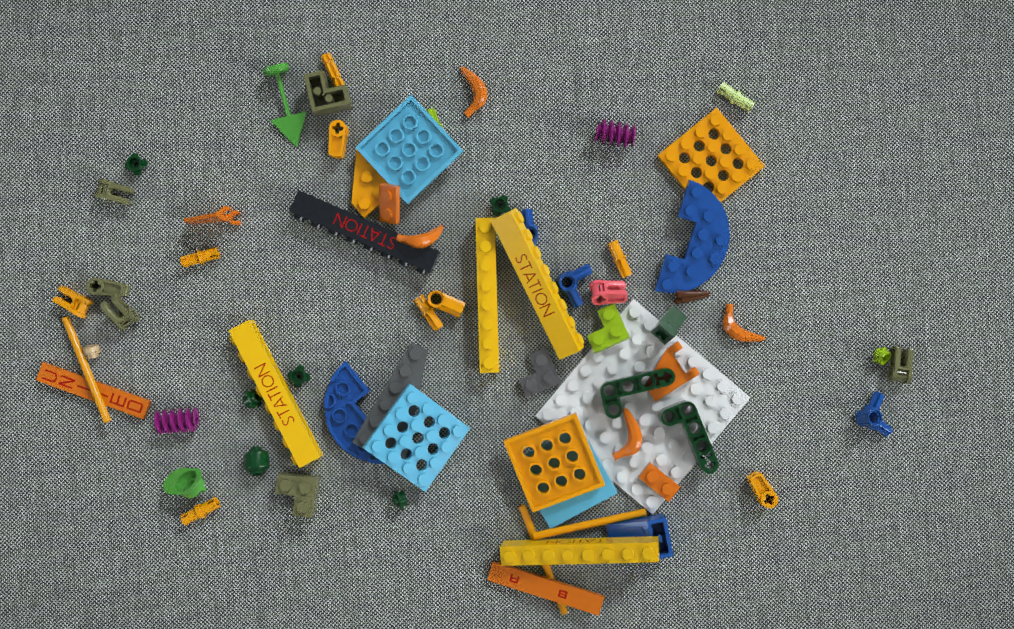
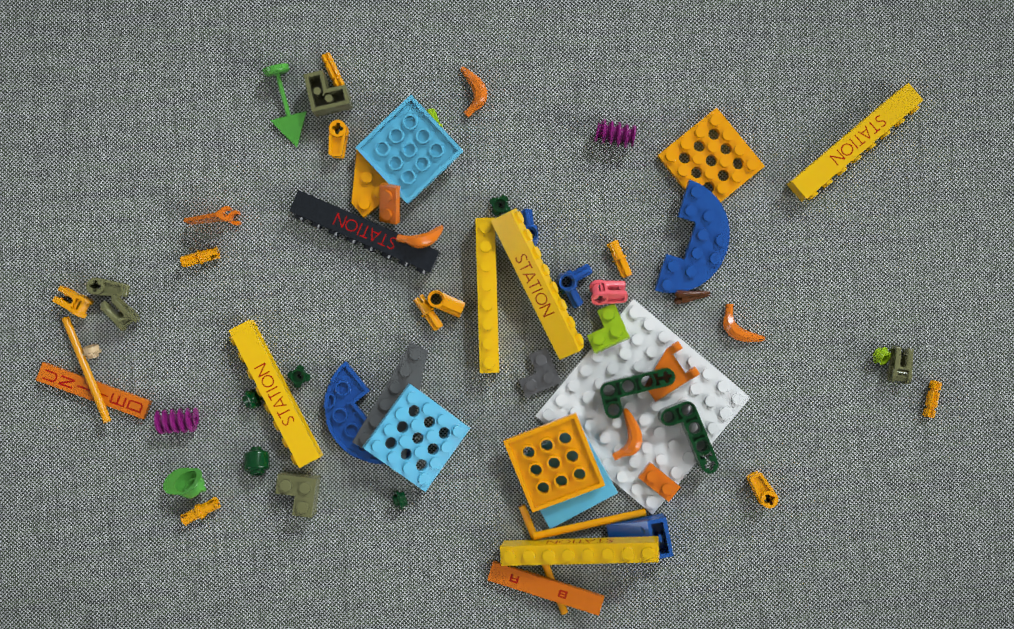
olive piece [93,178,135,206] -> none
dark green plate [125,153,148,176] -> none
dark green bracket [651,306,687,345] -> none
yellowish green pin [717,82,756,113] -> none
blue axle [855,391,892,437] -> none
none -> yellow brick [786,83,923,201]
none -> light orange axle [923,380,942,418]

